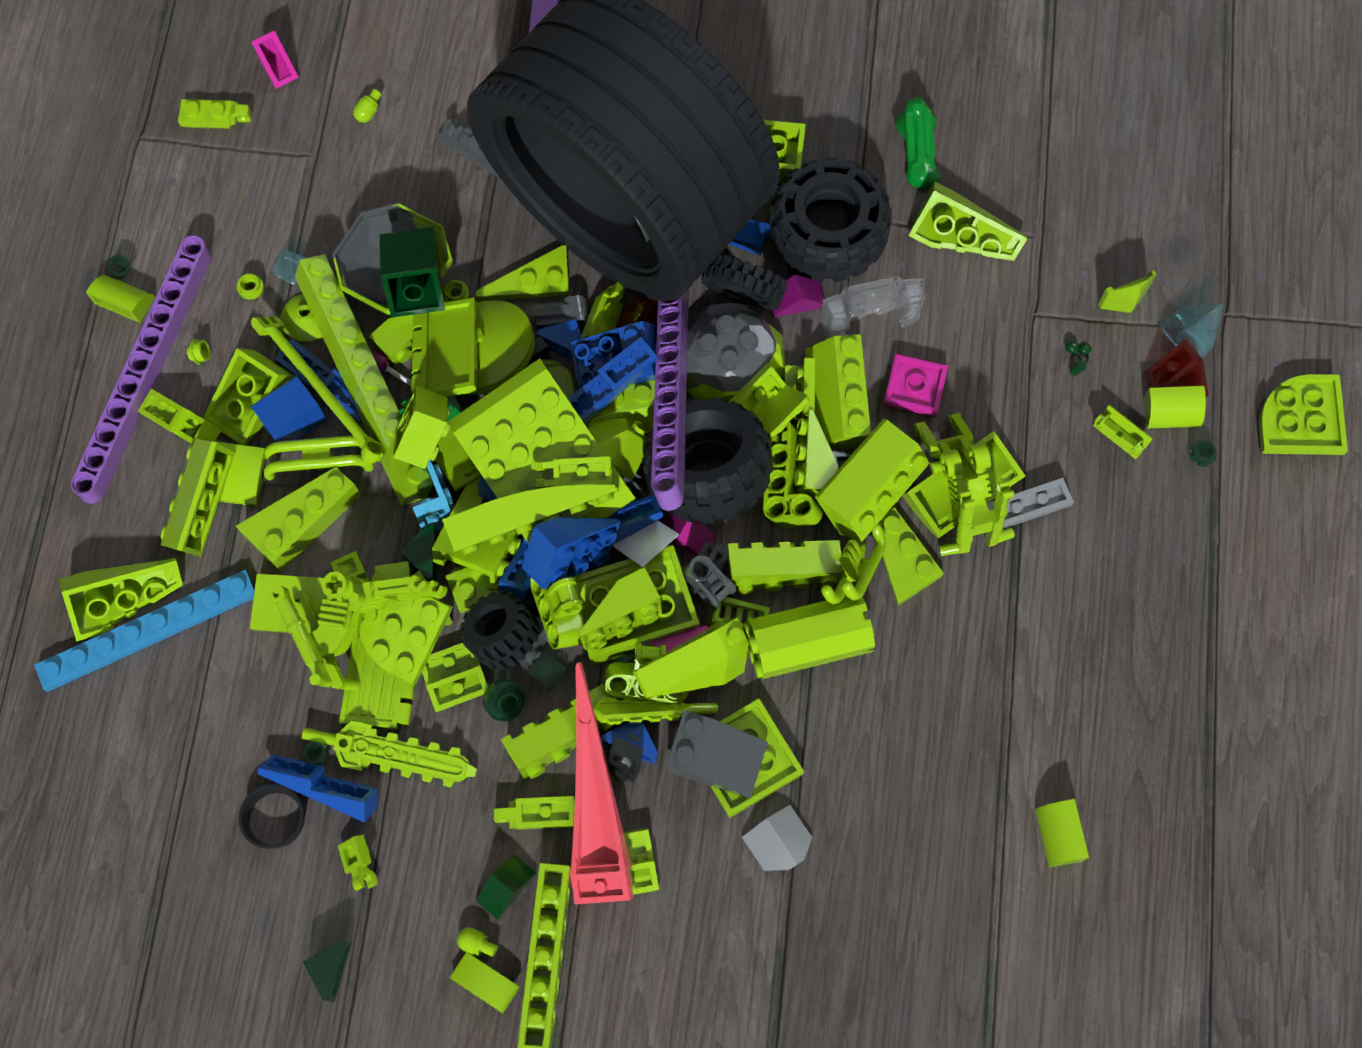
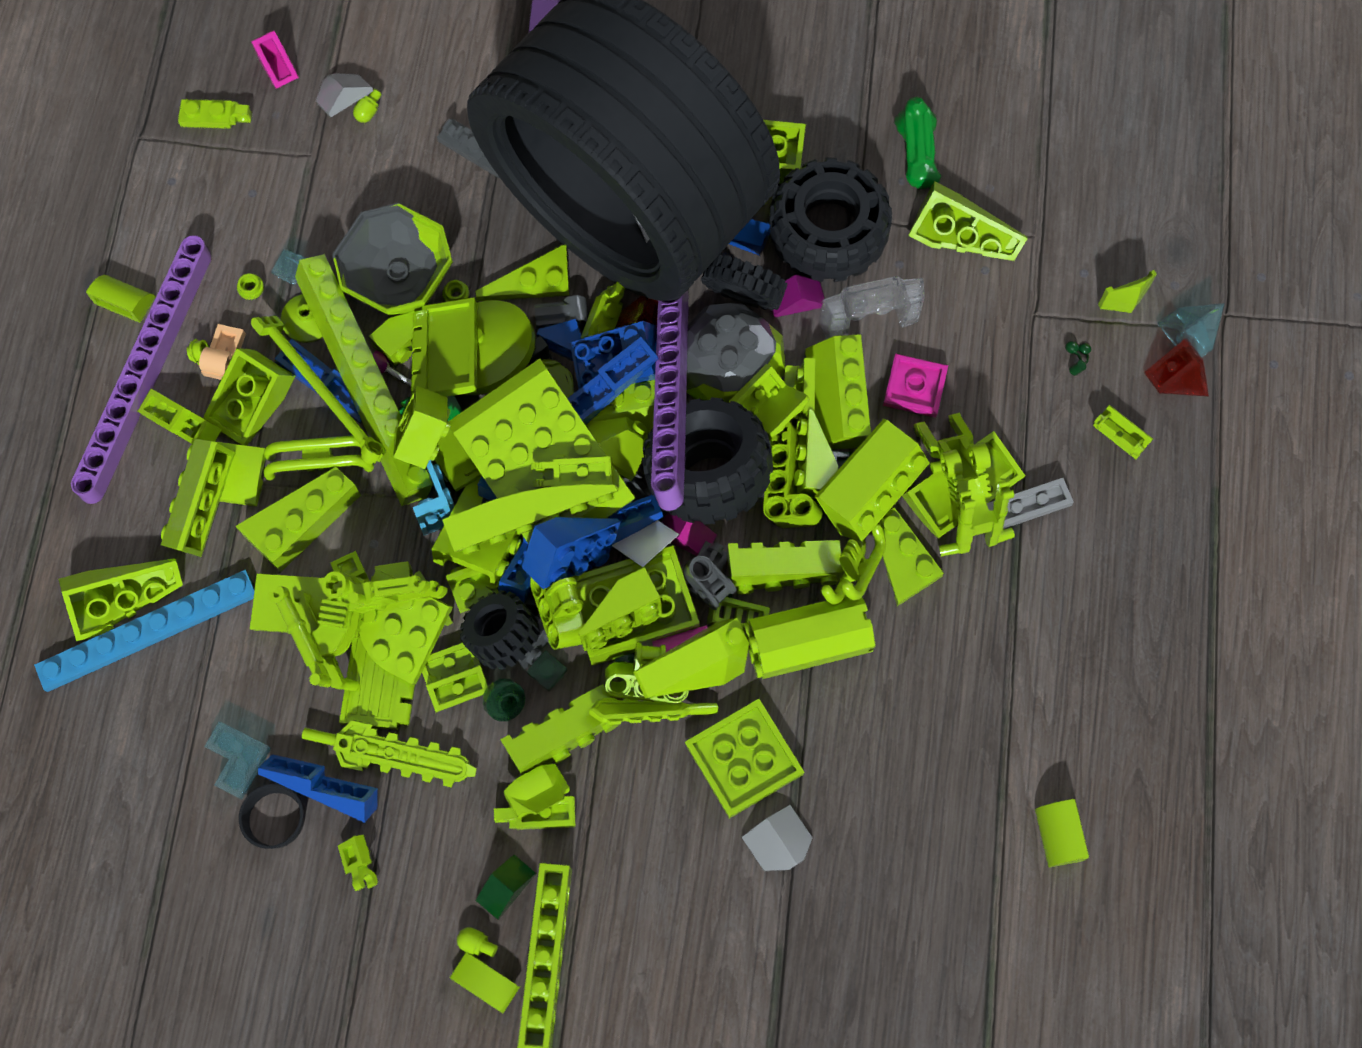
clear green hinge [108,255,130,278] -> none
blue slope [250,376,327,442] -> none
clear green hinge [303,741,329,765] -> none
clear green slope [303,939,352,1003] -> none
dark green slope [379,227,445,318] -> none
dark green slope [400,524,438,582] -> none
coral plate [571,662,634,904] -> none
blue slope [601,722,658,765] -> none
pearl dark grey piece [608,733,644,783] -> none
lime slope [623,827,659,895] -> none
dark grey slope [666,710,768,799] -> none
lime brick [1143,386,1206,429] -> none
clear green plate [1189,440,1217,467] -> none
lime plate [1259,374,1348,455] -> none
none -> light nougat plate [199,324,246,380]
none -> clear light blue plate [204,721,271,800]
none -> light grey slope [316,73,374,117]
none -> lime slope [504,764,570,819]

